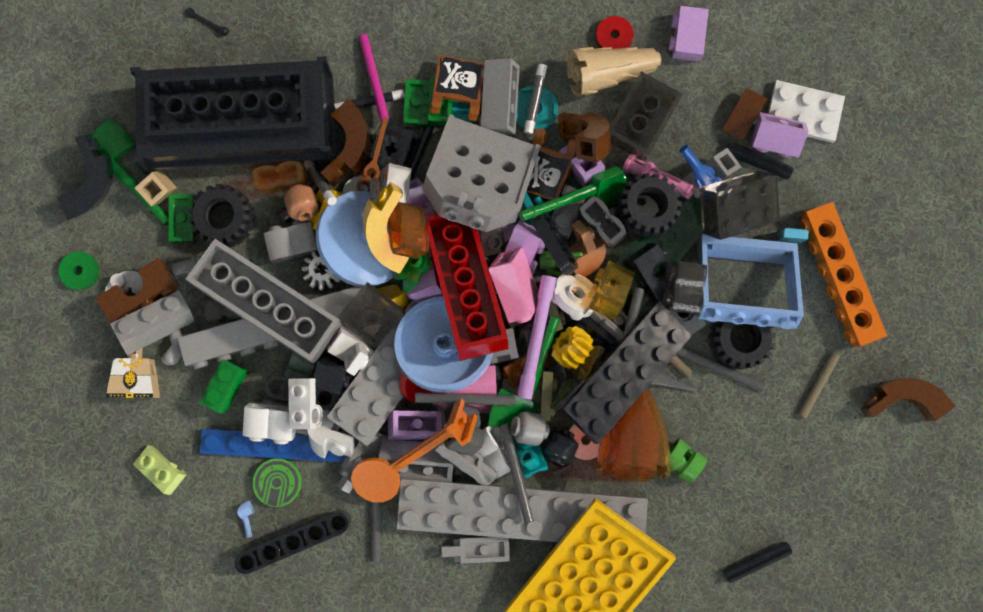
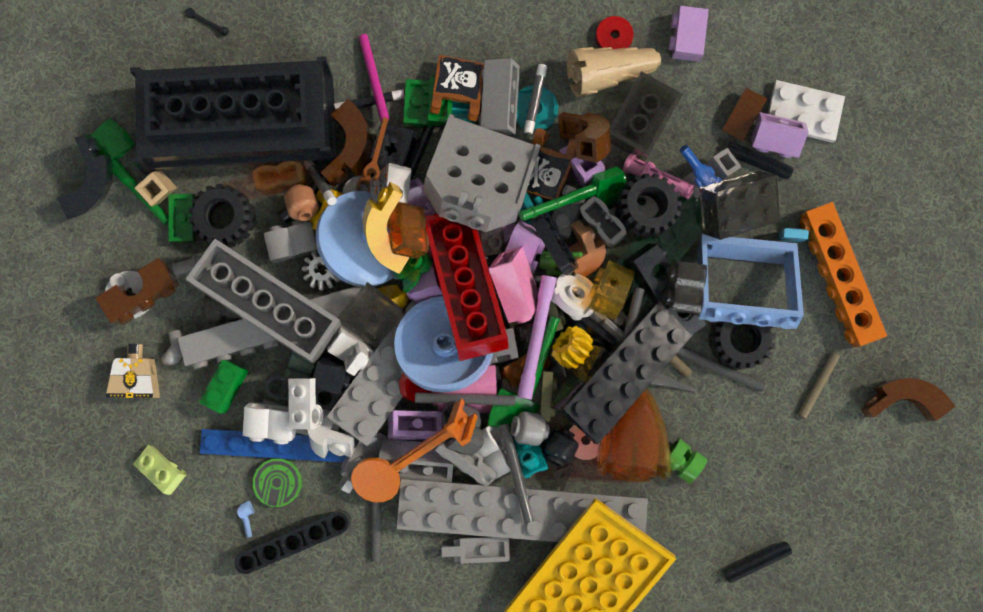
green piece [58,252,100,290] -> none
light grey brick [110,290,195,355] -> none

